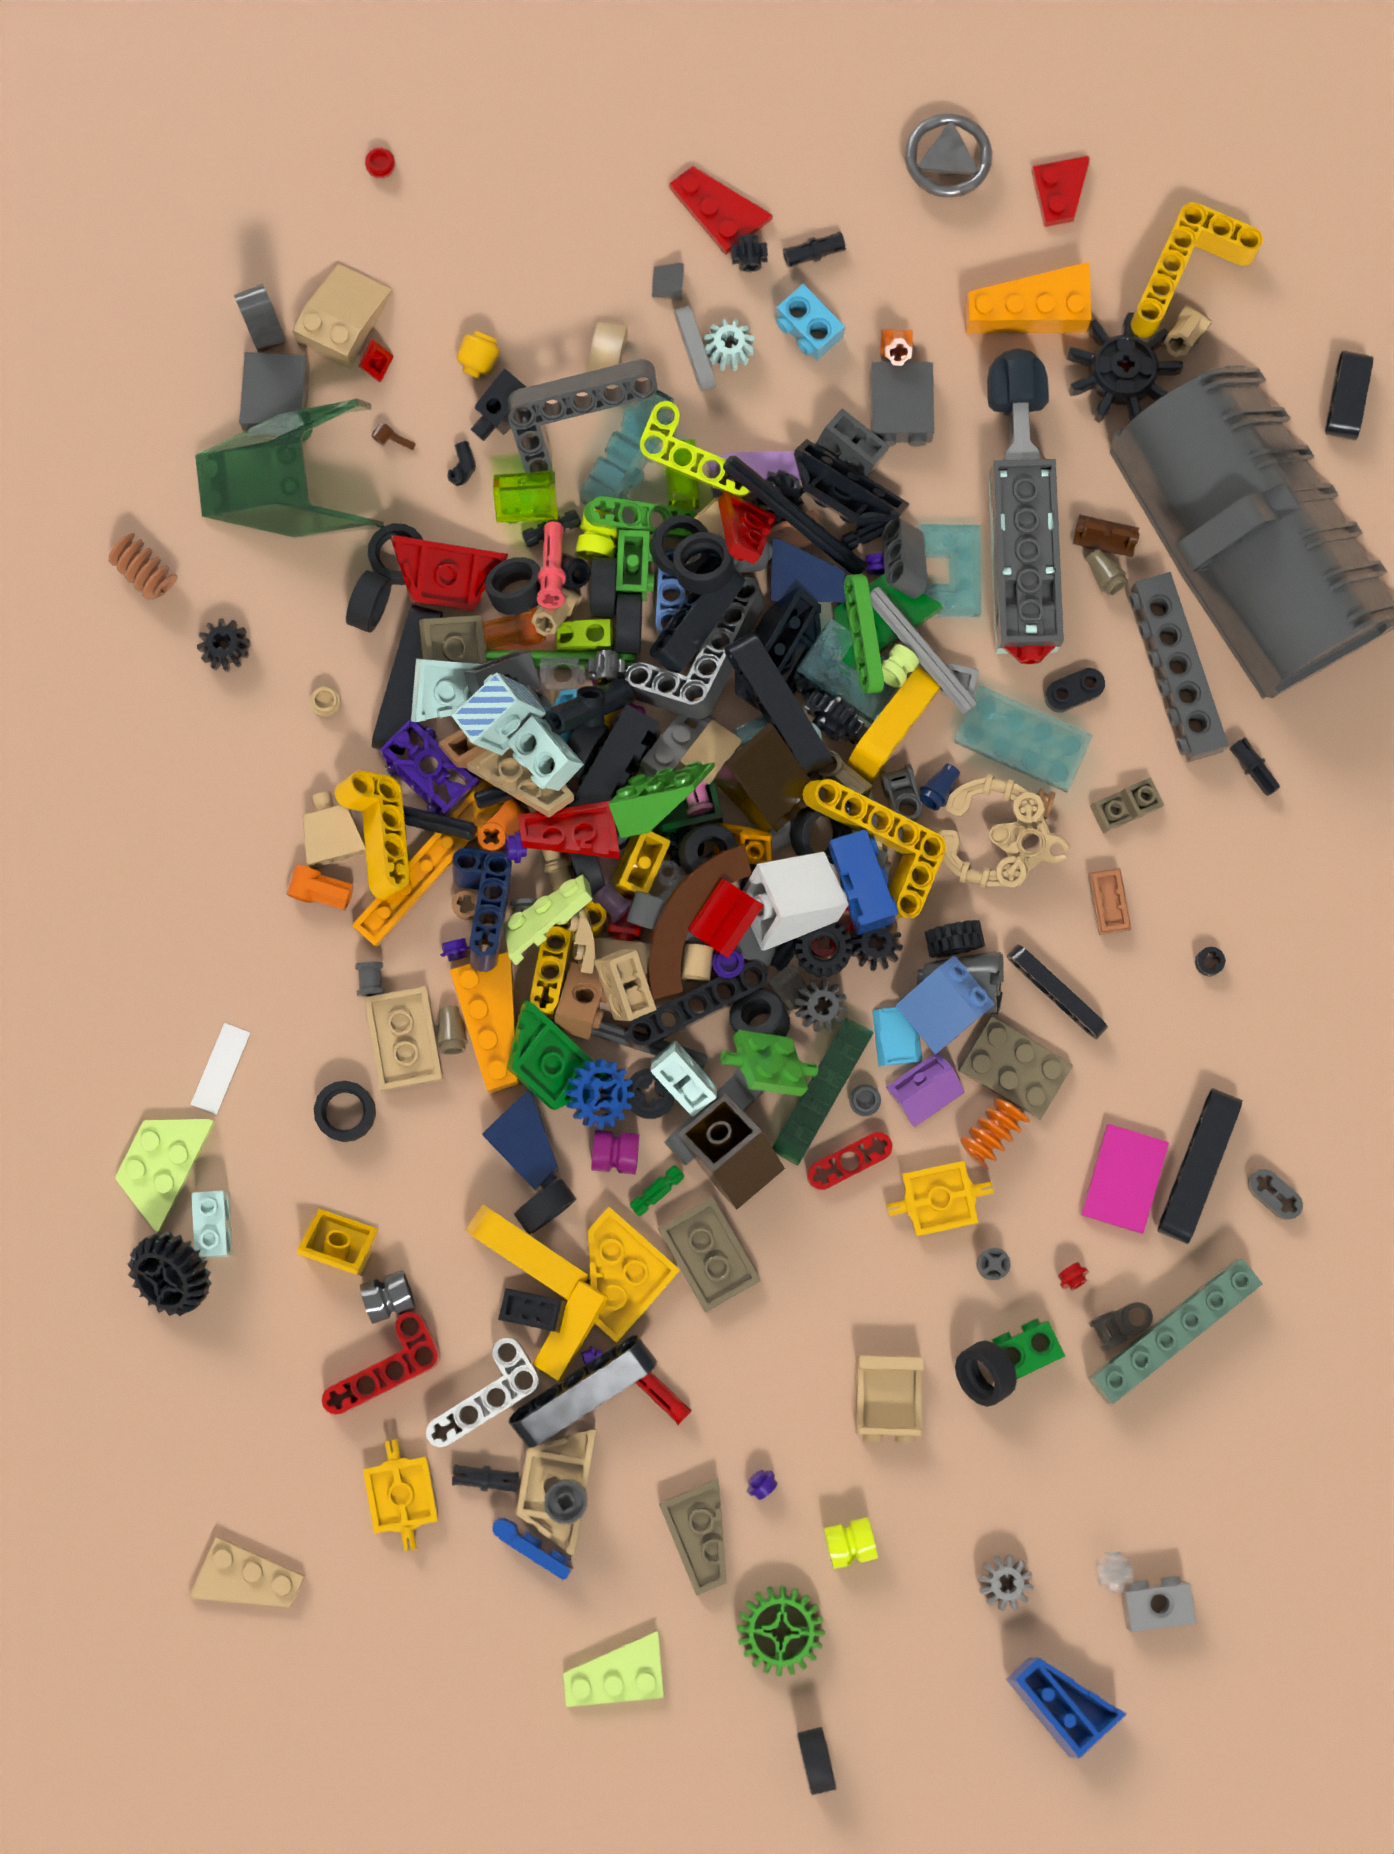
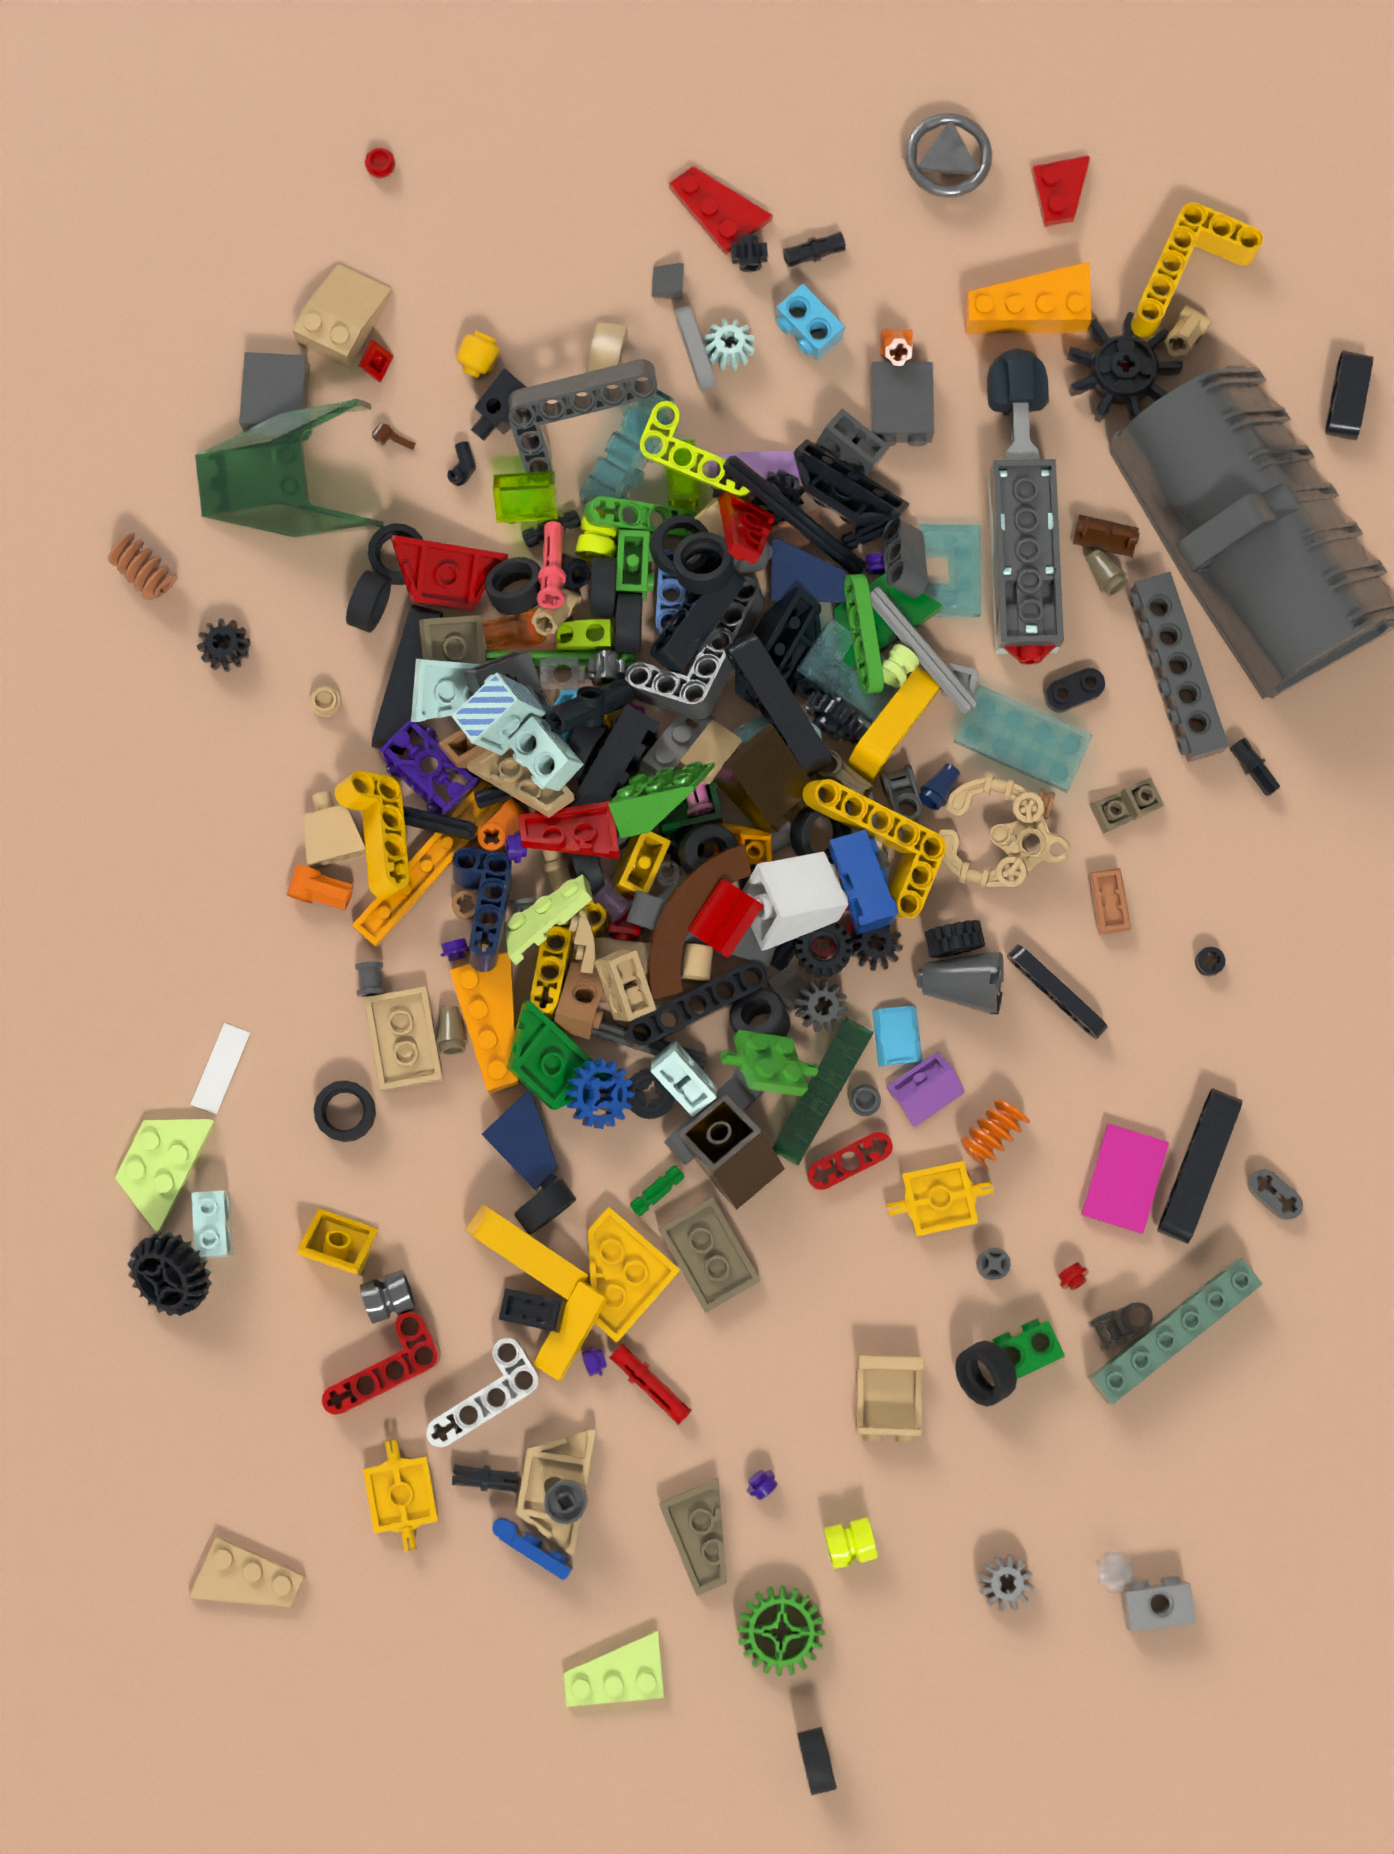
dark grey beam [234,283,286,353] -> none
beam [508,1335,657,1448] -> none
magenta wheel [591,1130,640,1175] -> none
dark purple plate [712,948,744,978] -> none
medium blue panel [895,956,994,1054] -> none
dark tan plate [959,1016,1073,1120] -> none
blue wedge [1006,1657,1127,1758] -> none

